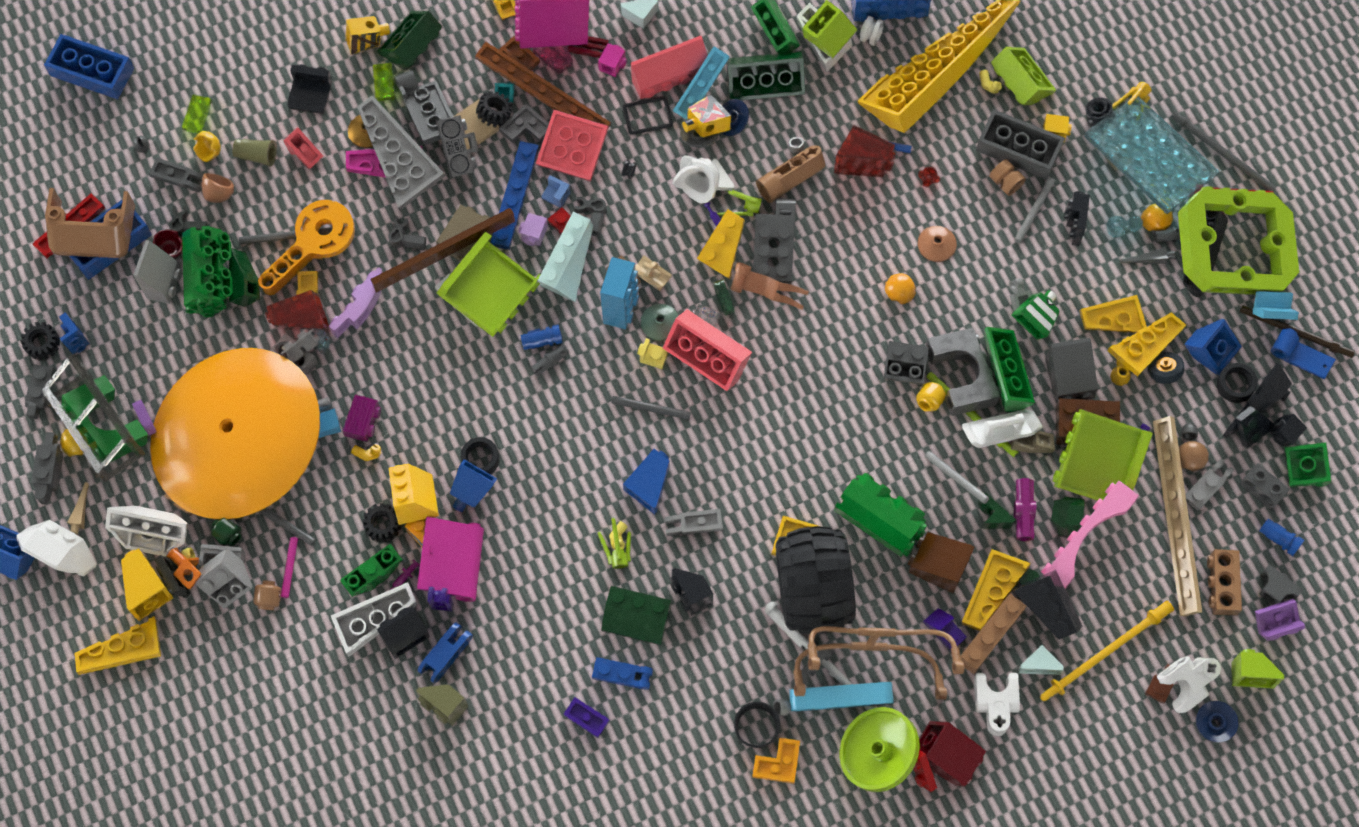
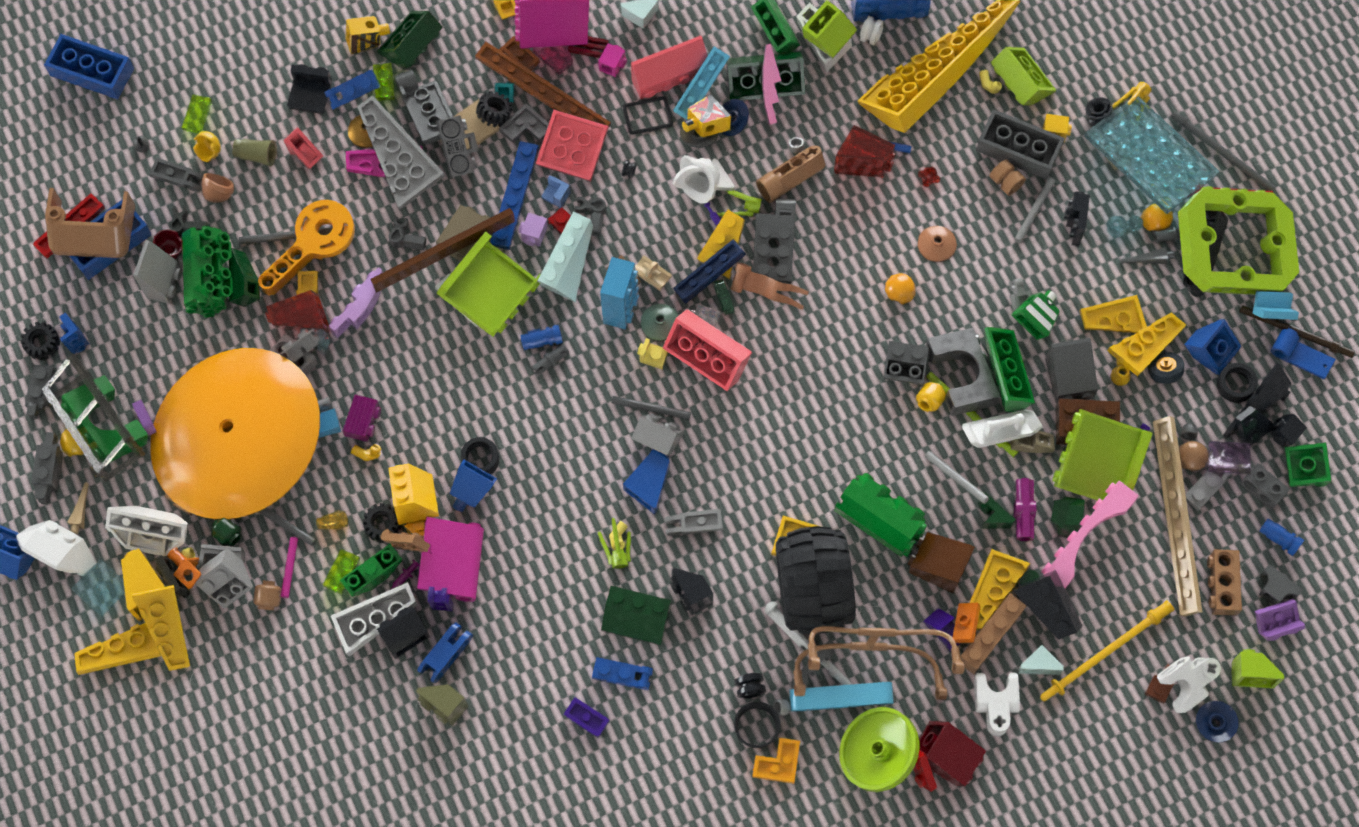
none -> clear light blue plate [71,559,125,617]
none -> yellow wing [131,585,190,671]
none -> clear yellow cone [316,510,348,530]
none -> clear neon green plate [322,549,360,595]
none -> blue plate [324,70,381,110]
none -> medium nougat plate [381,529,430,552]
none -> light grey slope [631,413,684,455]
none -> dark blue tile [673,239,746,304]
none -> black wheel [734,673,766,699]
none -> bright pink slope [762,44,781,125]
none -> orange plate [952,603,981,643]
none -> clear purple tile [1208,441,1251,474]

